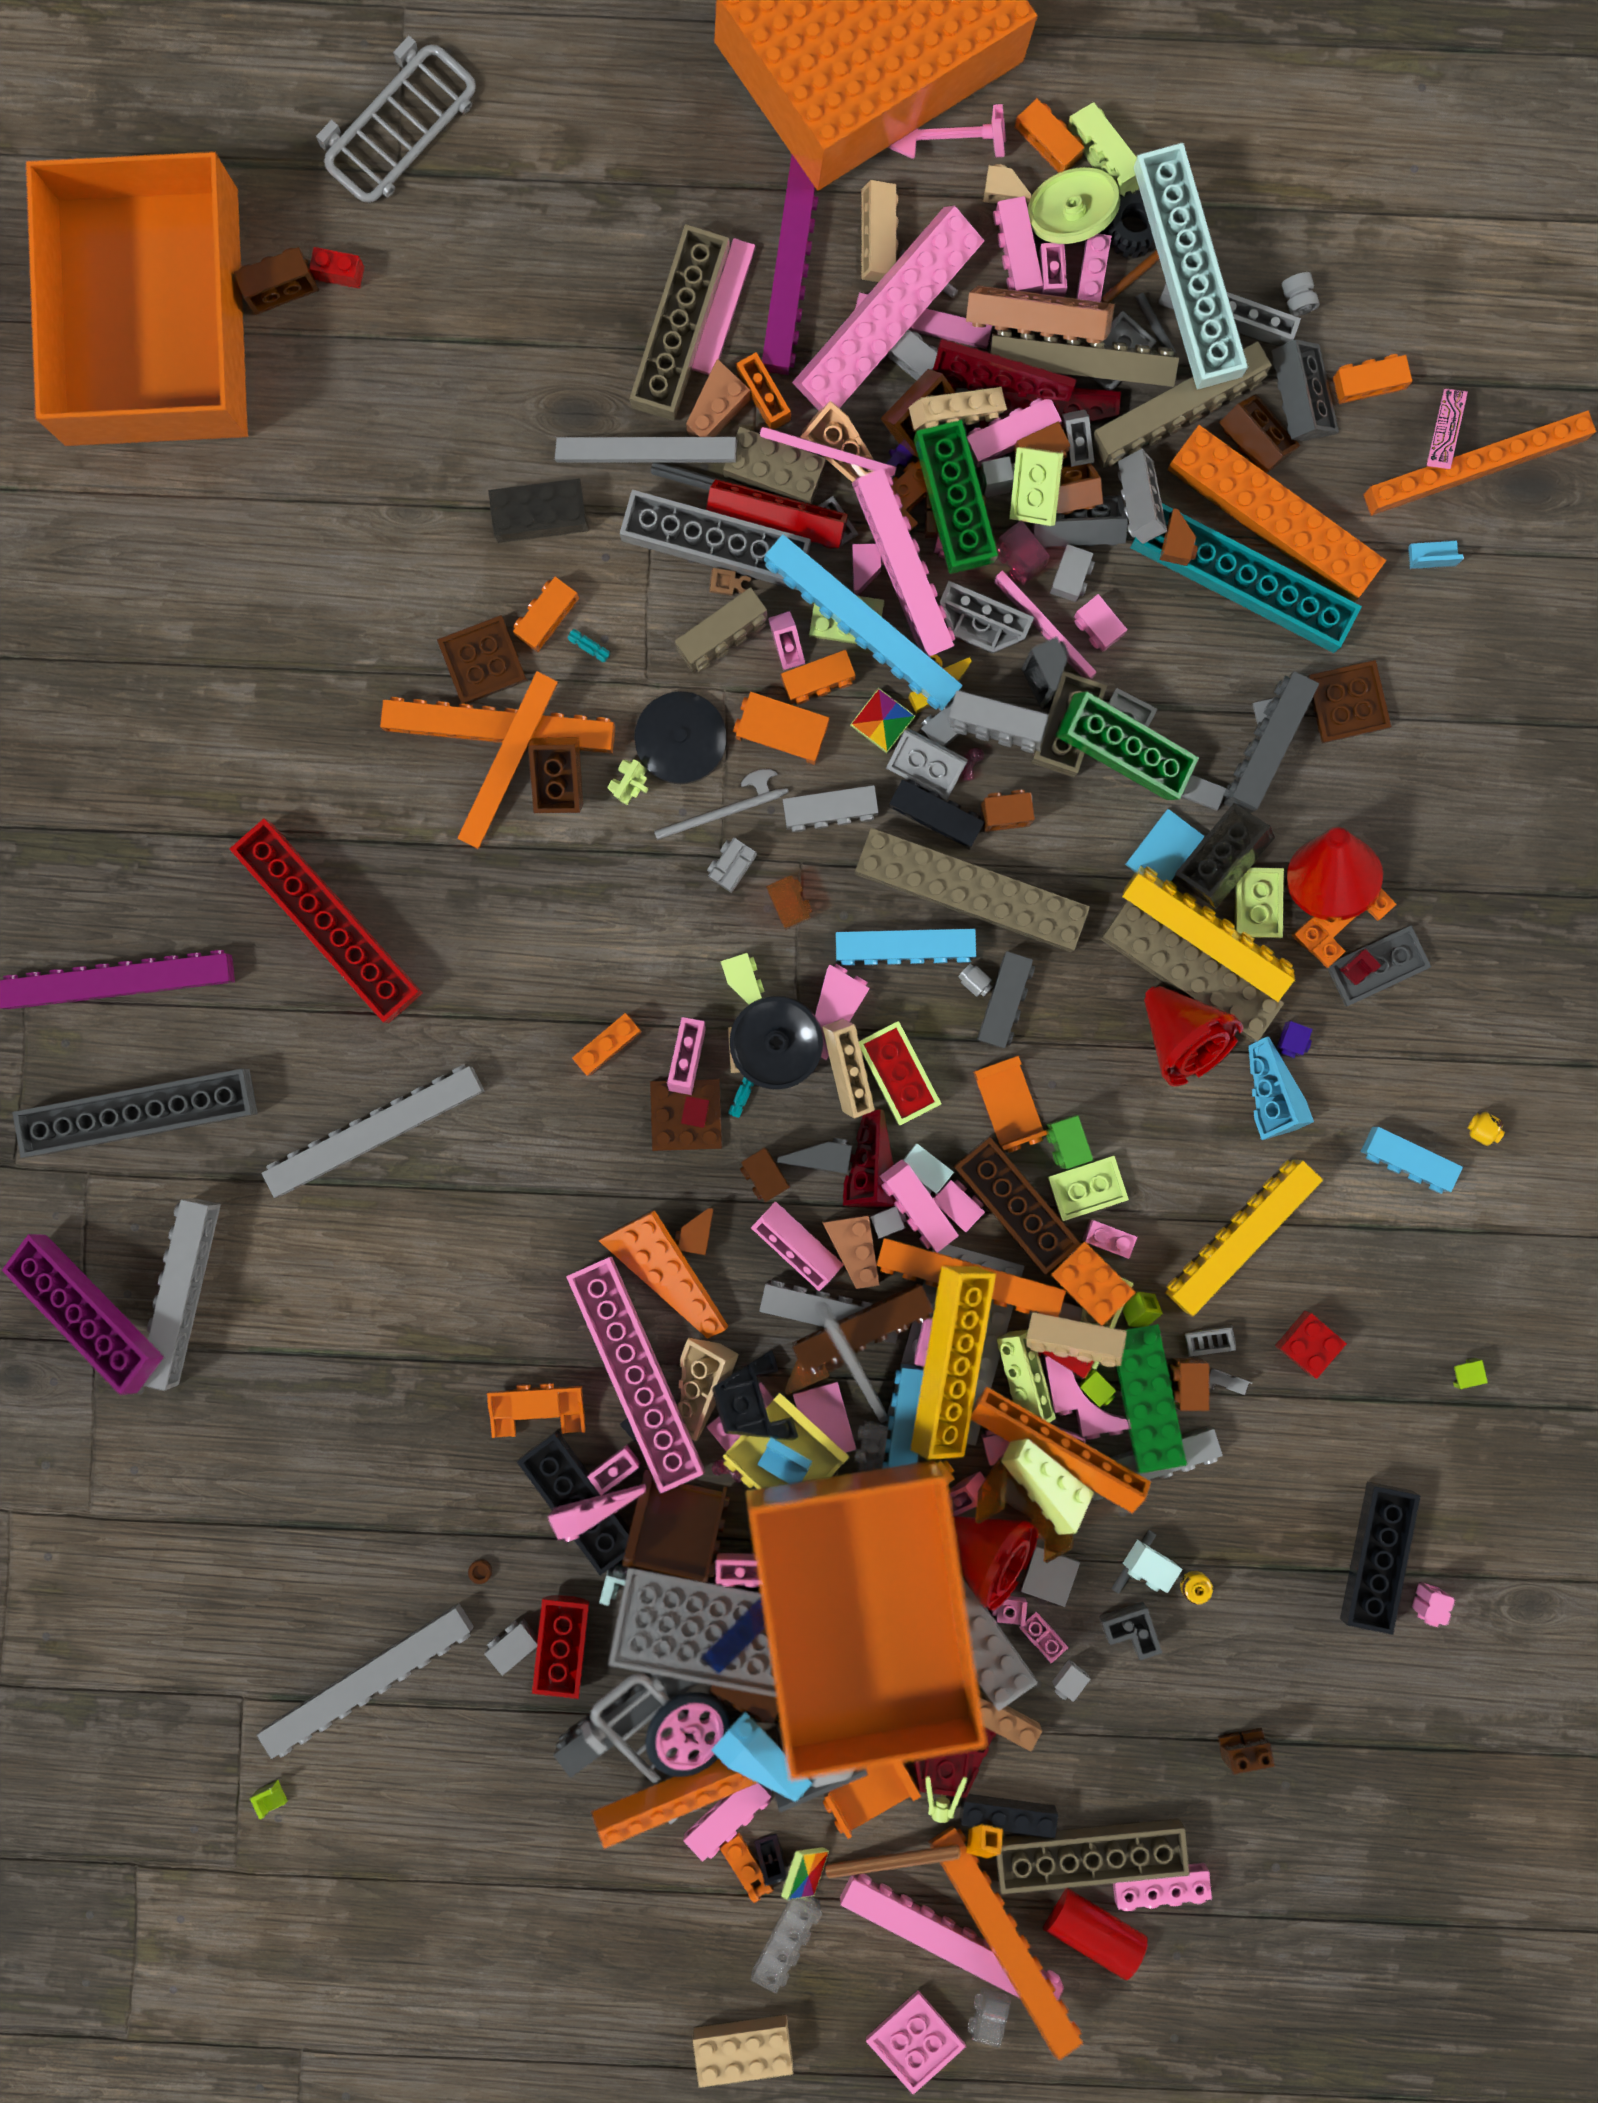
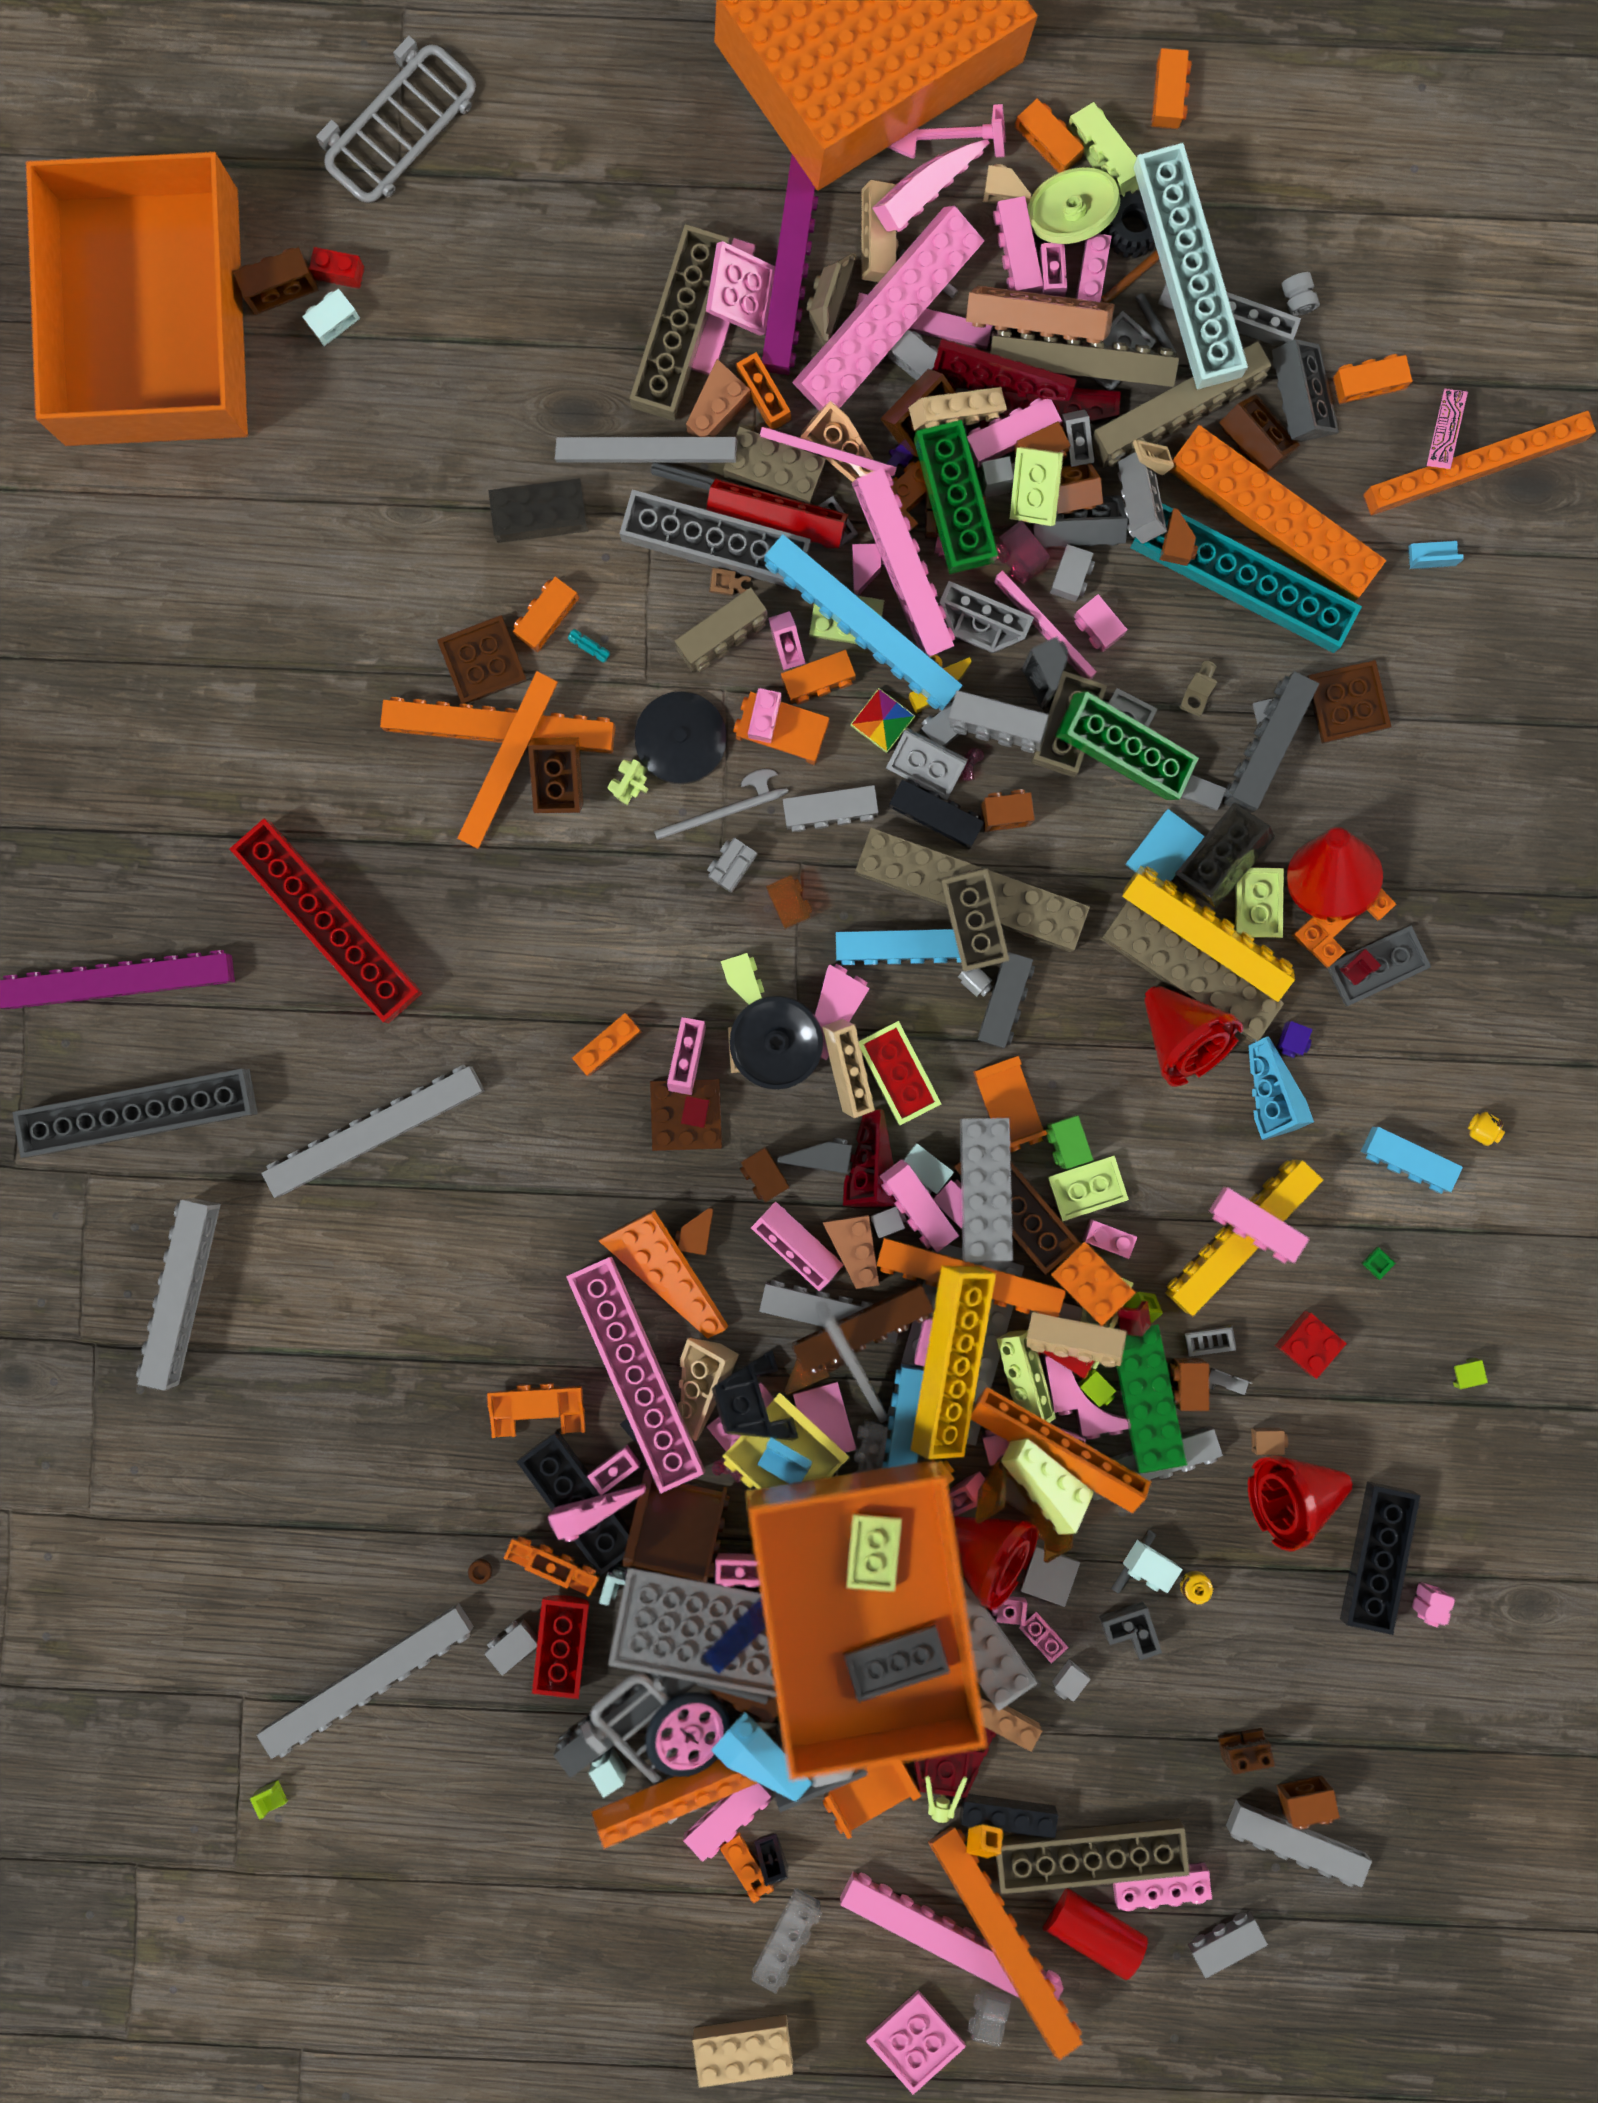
magenta brick [2,1234,164,1395] -> none
teal axle [728,1077,754,1118] -> none
tile [781,1847,829,1900] -> none
medium nougat axle [825,1844,961,1878] -> none
none -> light aqua brick [302,288,360,346]
none -> orange bracket [503,1536,599,1597]
none -> light aqua brick [589,1747,628,1798]
none -> dark grey bar [697,1682,768,1704]
none -> bright pink plate [706,241,775,336]
none -> bright pink brick [748,688,781,743]
none -> dark tan wedge [806,253,857,346]
none -> dark grey plate [844,1624,950,1702]
none -> yellowish green plate [846,1514,902,1592]
none -> bright pink slope [872,139,989,232]
none -> dark tan brick [941,867,1010,972]
none -> light grey brick [960,1118,1012,1262]
none -> dark red panel [1118,1301,1151,1336]
none -> tan slope [1133,440,1174,475]
none -> orange brick [1152,48,1192,129]
none -> dark tan bracket [1180,661,1217,716]
none -> light grey brick [1188,1911,1268,1978]
none -> bright pink brick [1209,1187,1309,1264]
none -> light grey brick [1226,1799,1372,1887]
none -> red cone [1248,1455,1353,1551]
none -> medium nougat brick [1251,1428,1288,1455]
none -> dark orange brick [1277,1776,1340,1829]
none -> green tile [1361,1247,1396,1280]

